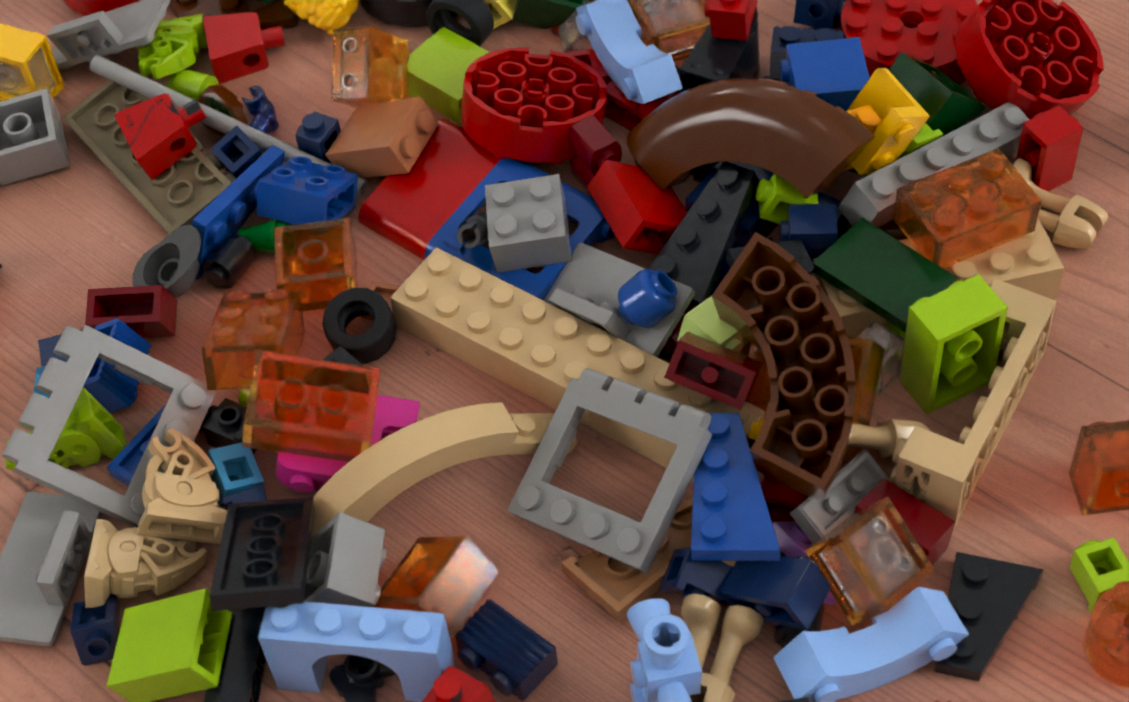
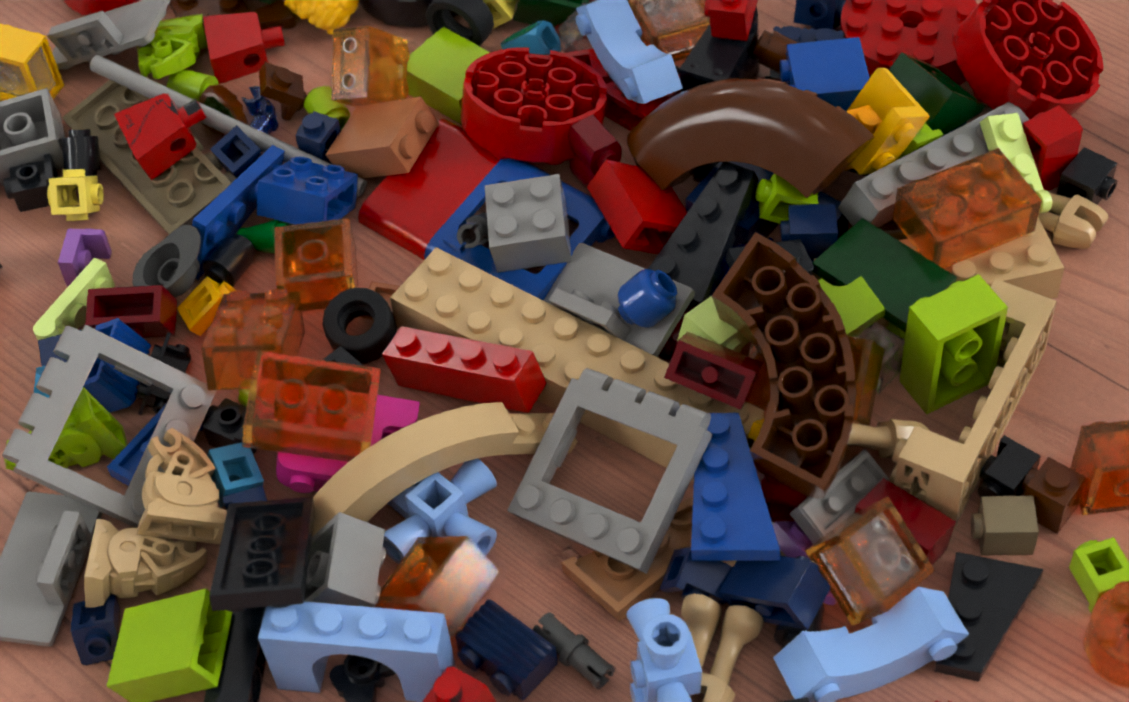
none -> black brick [3,154,59,212]
none -> yellowish green plate [33,258,115,340]
none -> light yellow brick [47,169,104,221]
none -> medium lavender bracket [58,228,112,286]
none -> black brick [62,129,101,177]
none -> black hinge [136,333,192,415]
none -> yellow bracket [177,276,245,336]
none -> reddish brown bracket [259,62,306,121]
none -> lime brick [304,86,350,130]
none -> red brick [382,326,547,413]
none -> light blue brick [383,459,497,567]
none -> dark azure rock [500,20,561,55]
none -> dark grey pin [533,612,615,689]
none -> reddish brown brick [752,30,798,74]
none -> lime brick [818,276,885,342]
none -> dark tan brick [971,496,1039,555]
none -> black brick [978,435,1041,497]
none -> yellowish green plate [979,113,1052,216]
none -> reddish brown brick [1021,457,1087,534]
none -> black brick [1057,147,1118,205]

